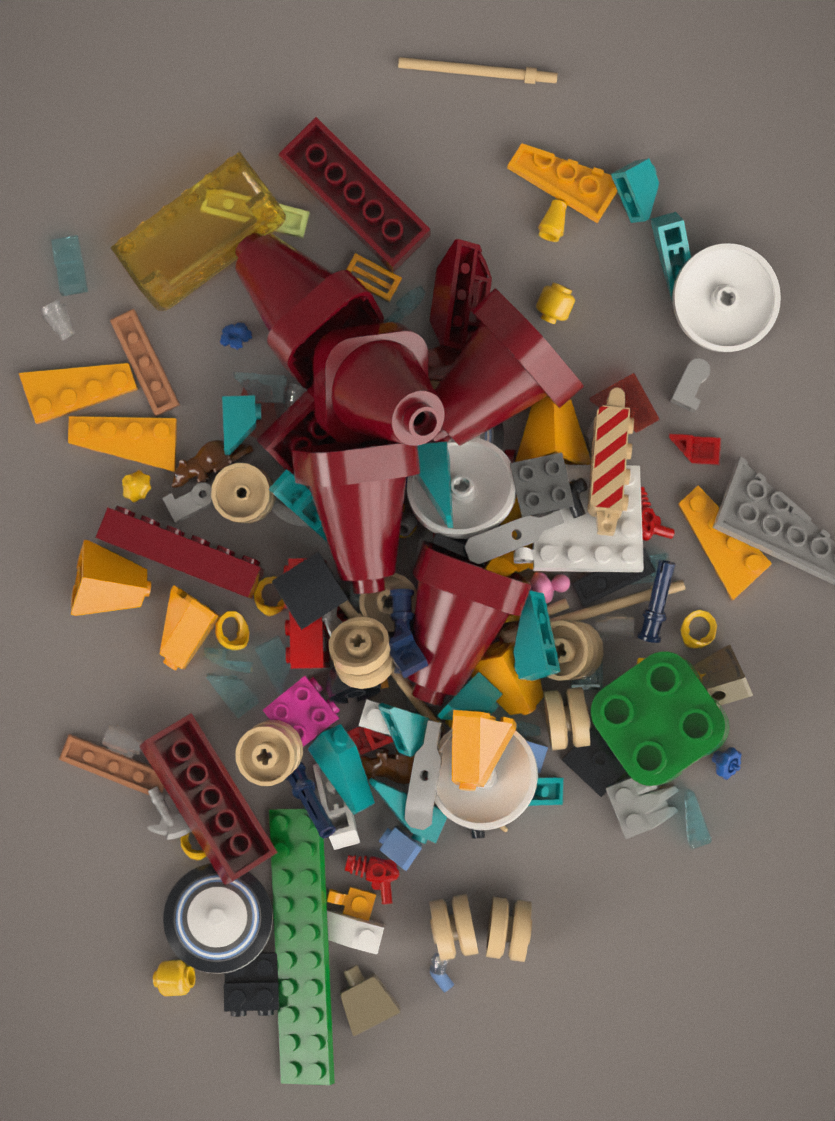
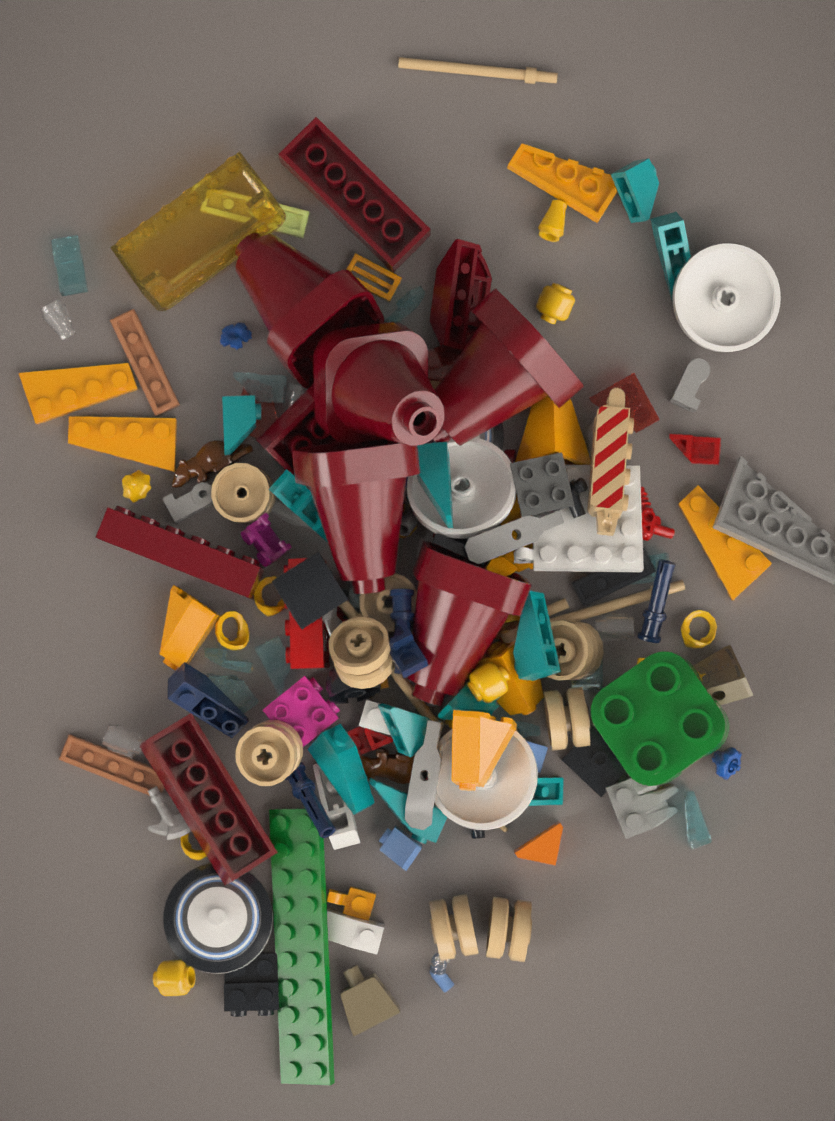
light orange slope [71,540,151,616] -> none
red piece [345,855,400,904] -> none
bright pink animal [530,572,570,603] -> none
none -> dark blue slope [168,662,249,738]
none -> magenta piece [241,513,292,567]
none -> yellow head [467,662,510,703]
none -> orange slope [514,821,563,865]

